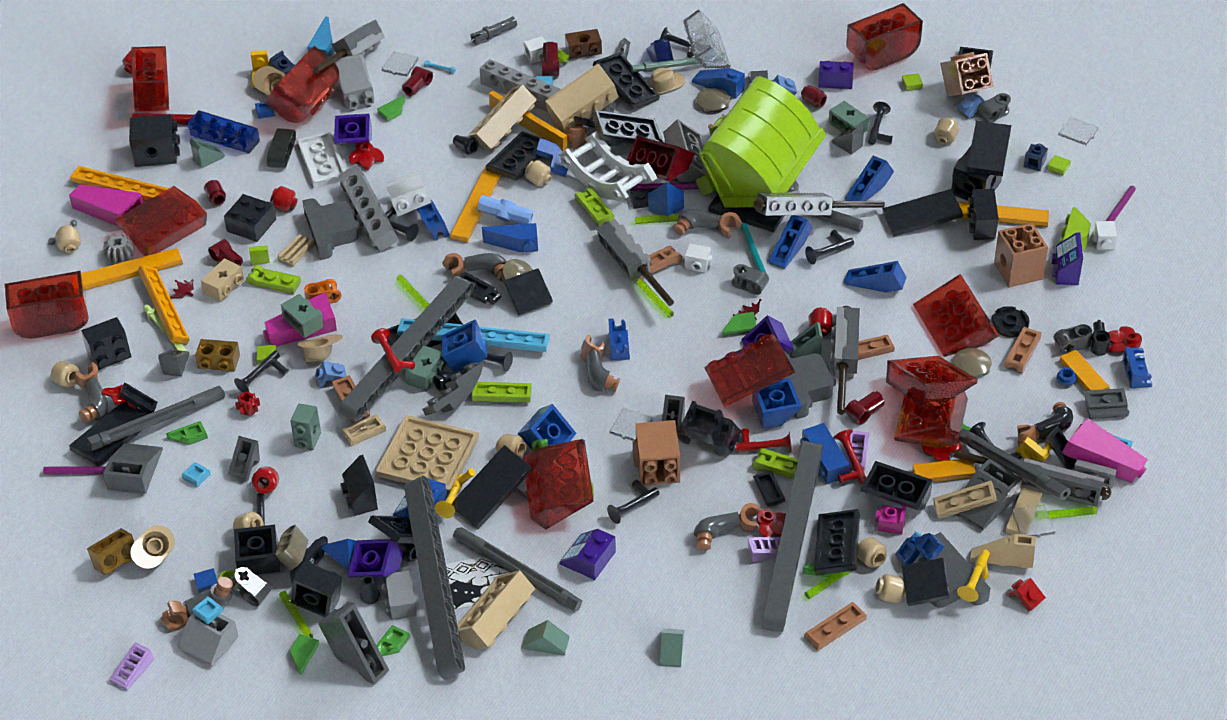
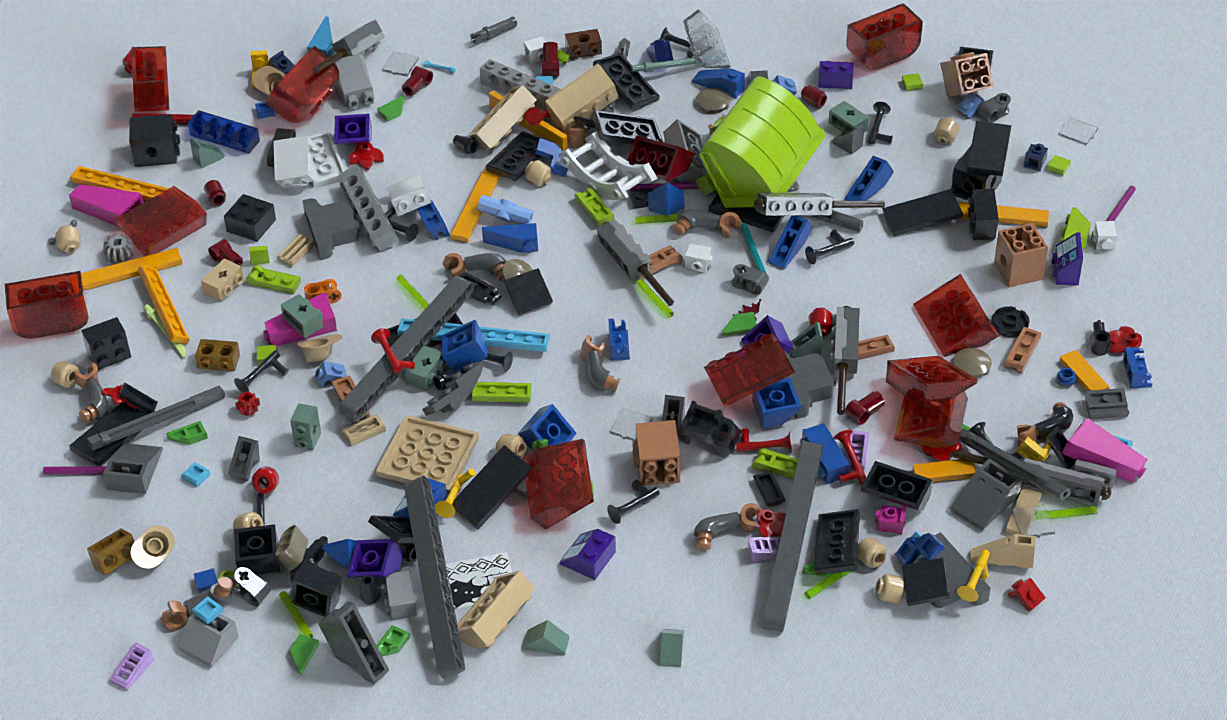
dark grey slope [158,349,189,377] -> none
dark red piece [170,279,194,299] -> none
red head [270,186,298,212] -> none
black slope [340,455,378,516] -> none
dark grey piece [453,527,583,611] -> none
tan piece [647,68,685,94] -> none
nougat tile [804,602,867,651] -> none
blue slope [844,261,907,292] -> none
tan tile [932,481,997,519] -> none
dark grey piece [1053,324,1092,354] -> none
none -> white panel [273,136,315,187]
none -> red piece [525,107,551,126]

